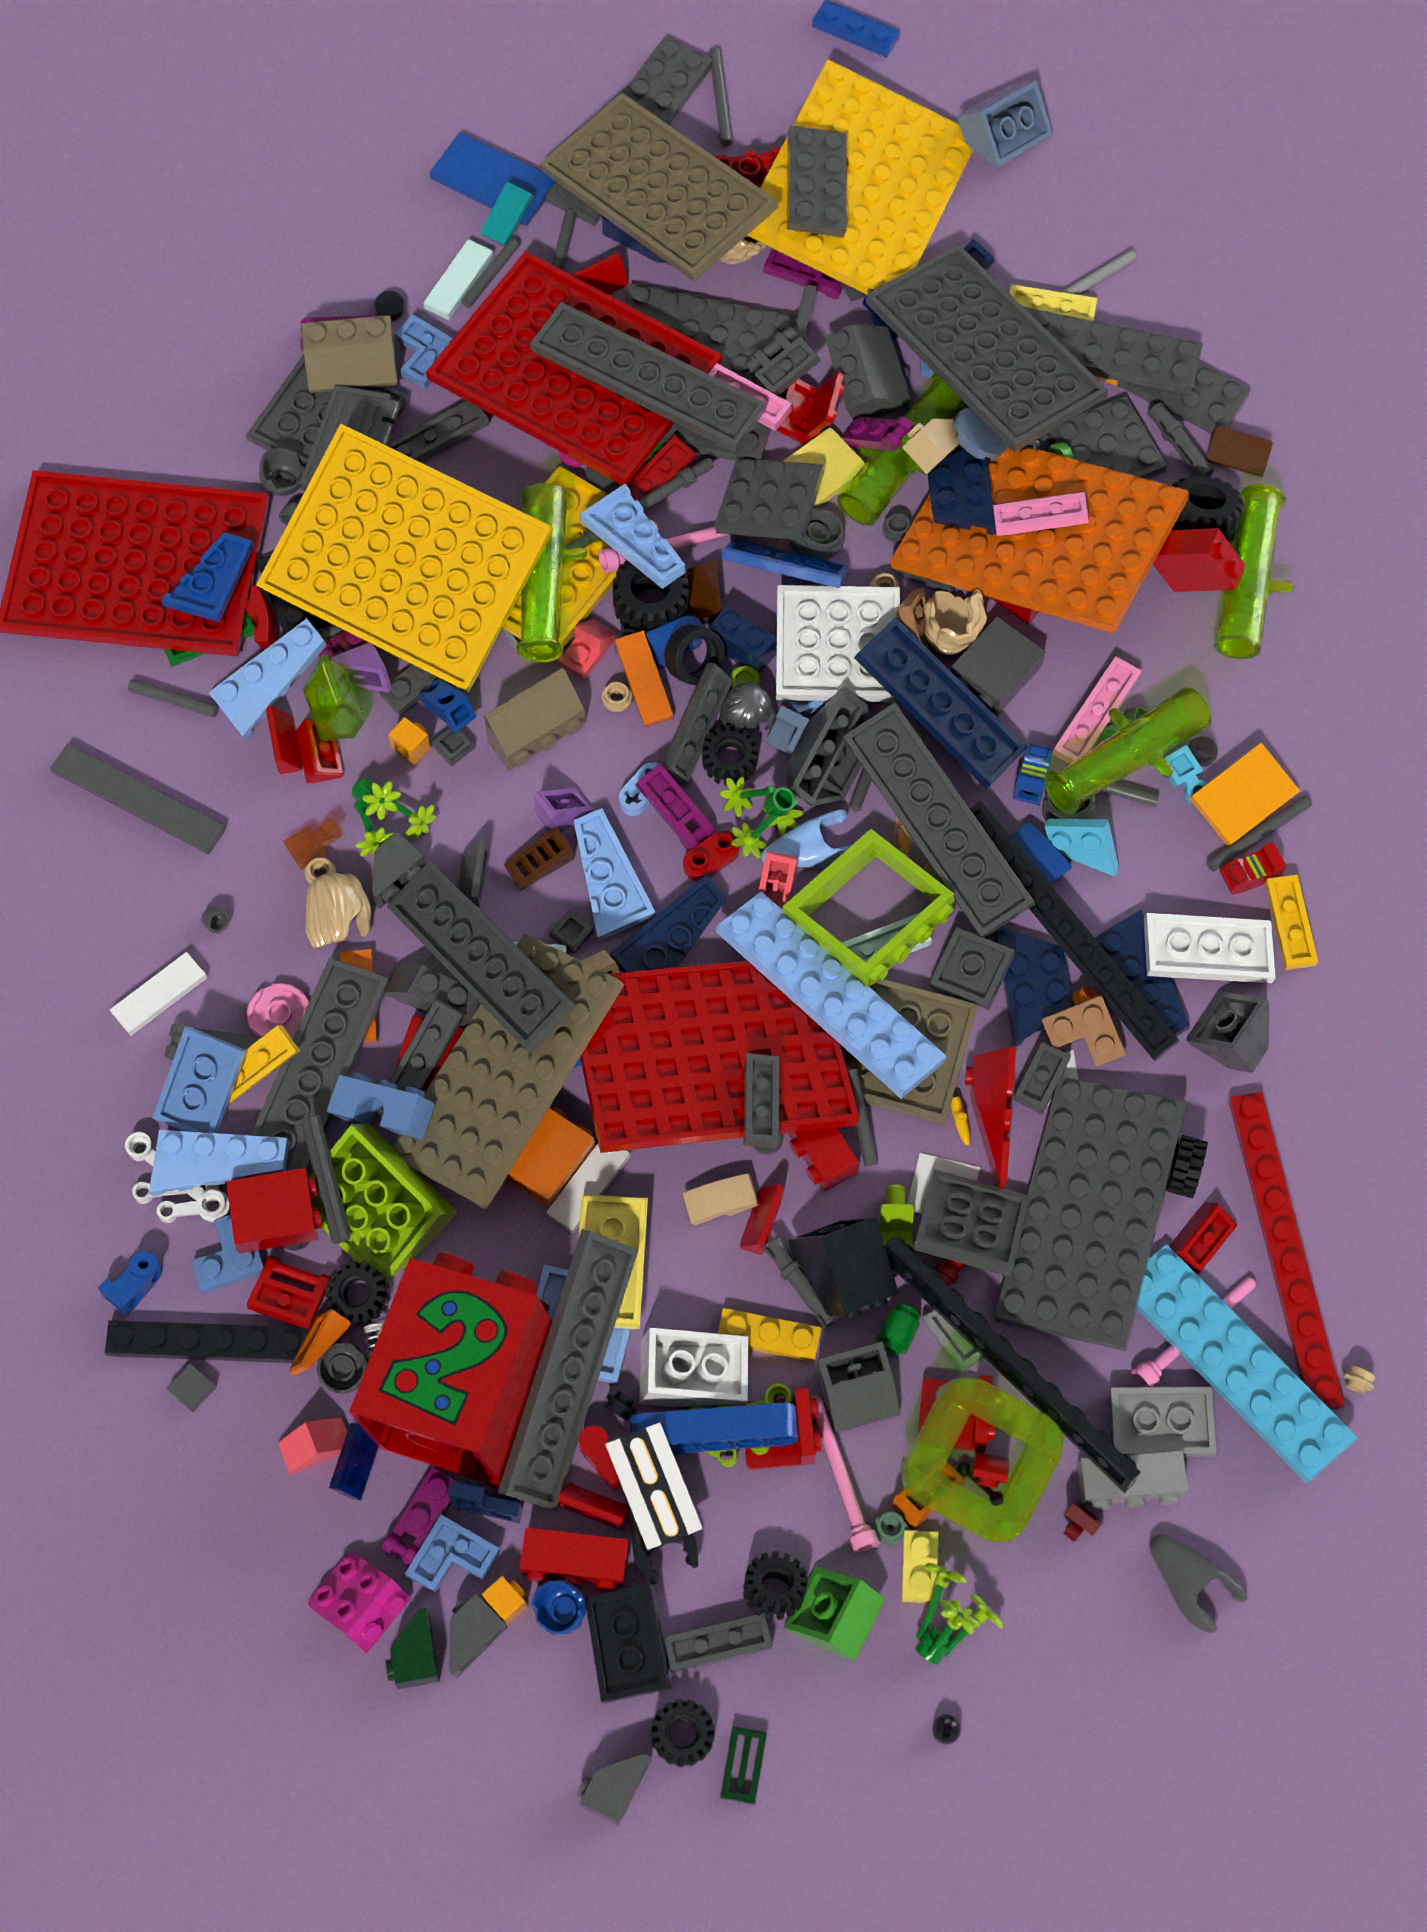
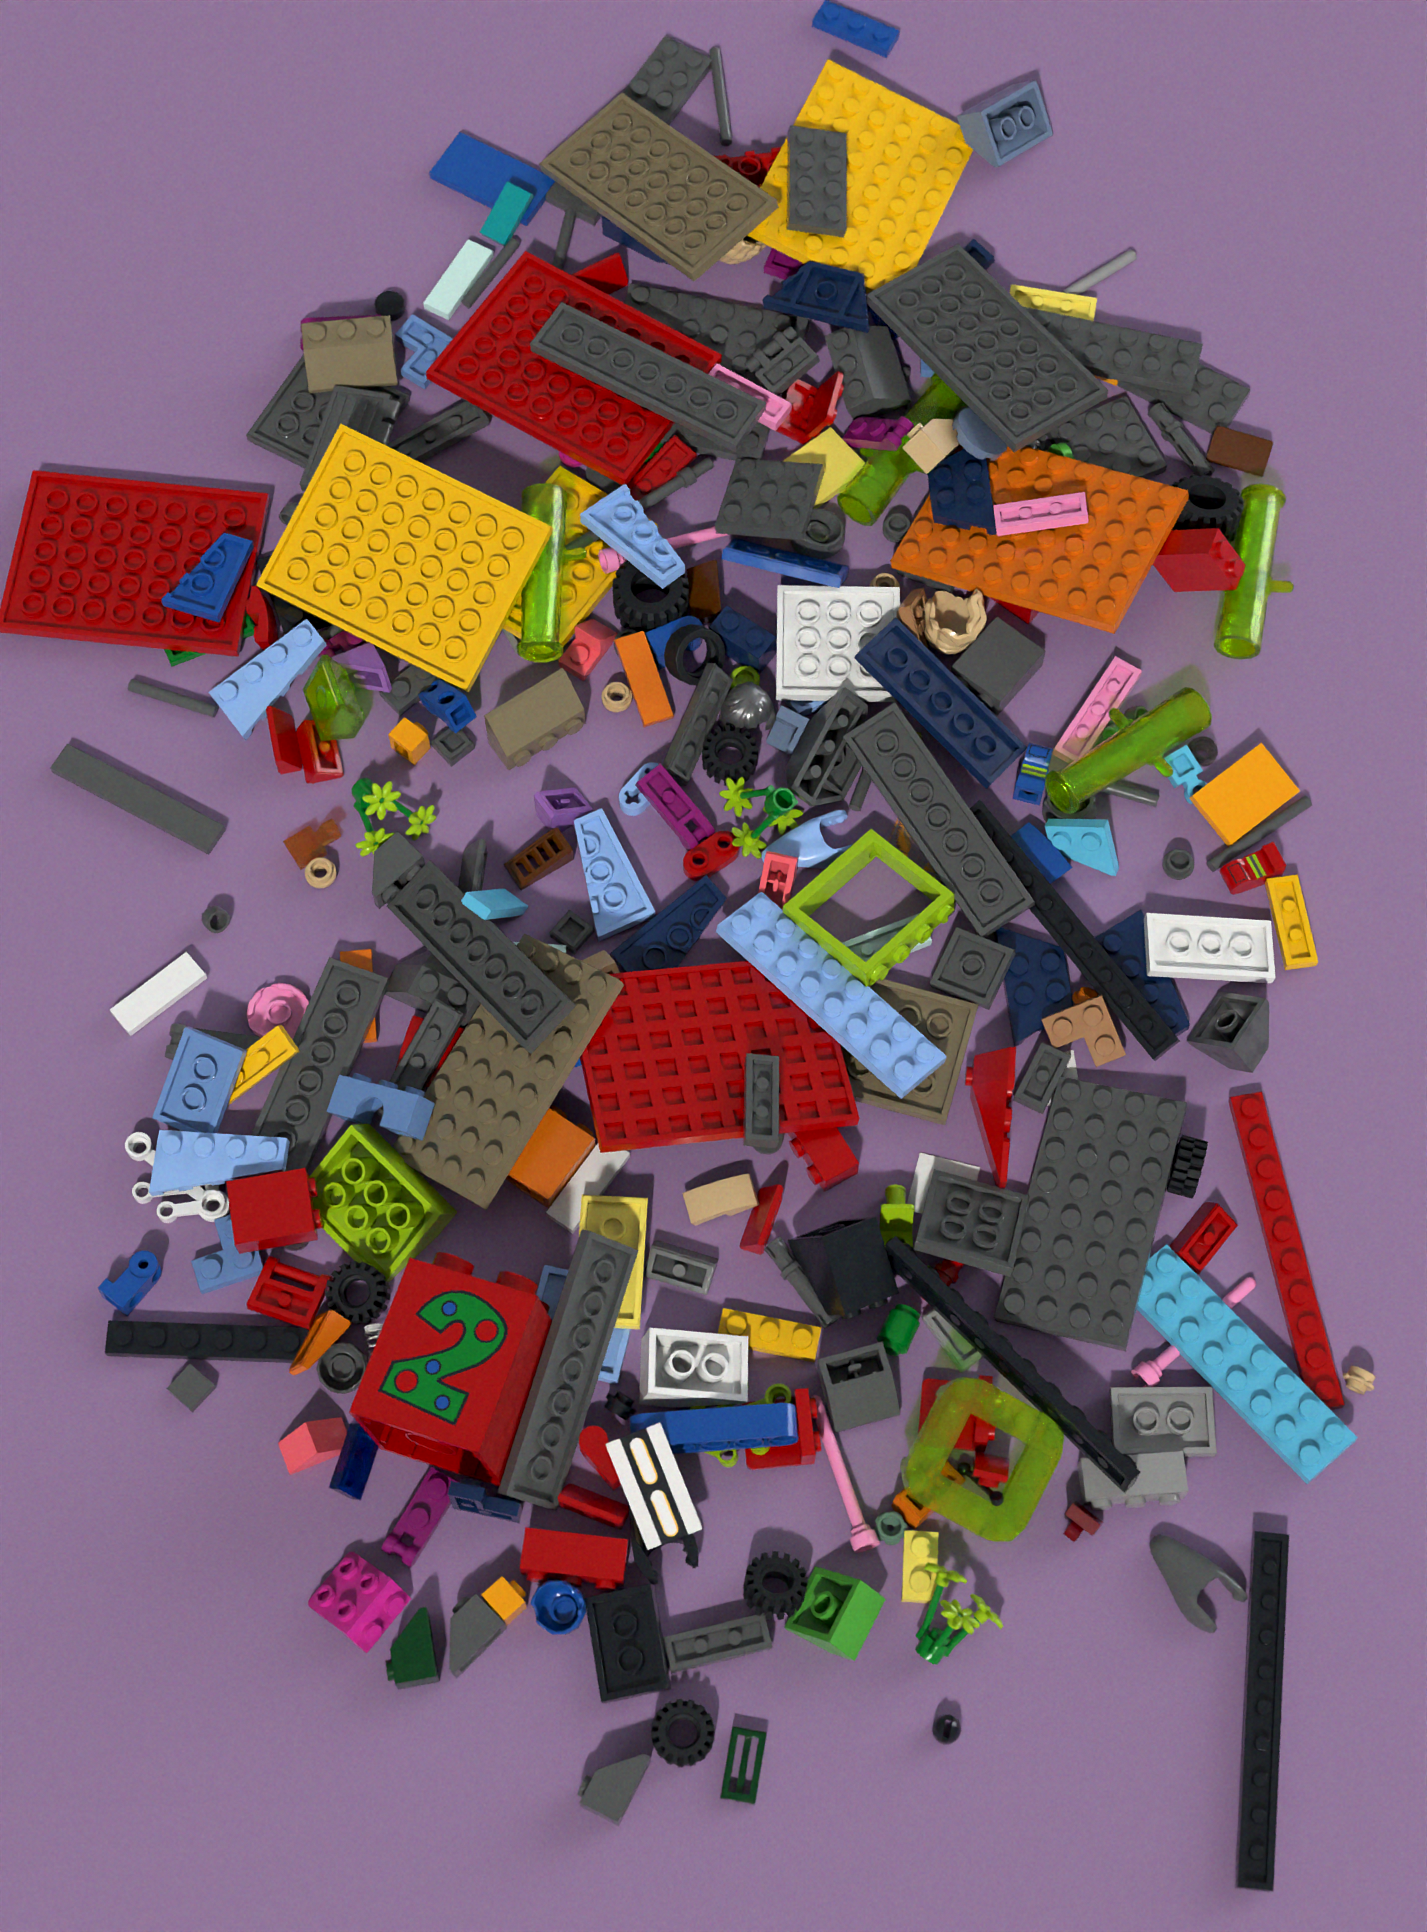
dark grey hair [259,447,305,496] -> none
dark grey axle [301,1115,351,1244] -> none
tan hair [305,873,371,948] -> none
medium blue plate [405,1514,500,1593] -> none
dark grey bar [847,1068,877,1167] -> none
yellow helmet [950,1096,970,1146] -> none
none -> medium azure tile [461,888,529,920]
none -> dark grey slope [644,1240,718,1295]
none -> dark blue wing [762,261,870,333]
none -> dark grey plate [1162,849,1194,880]
none -> black plate [1235,1531,1289,1892]

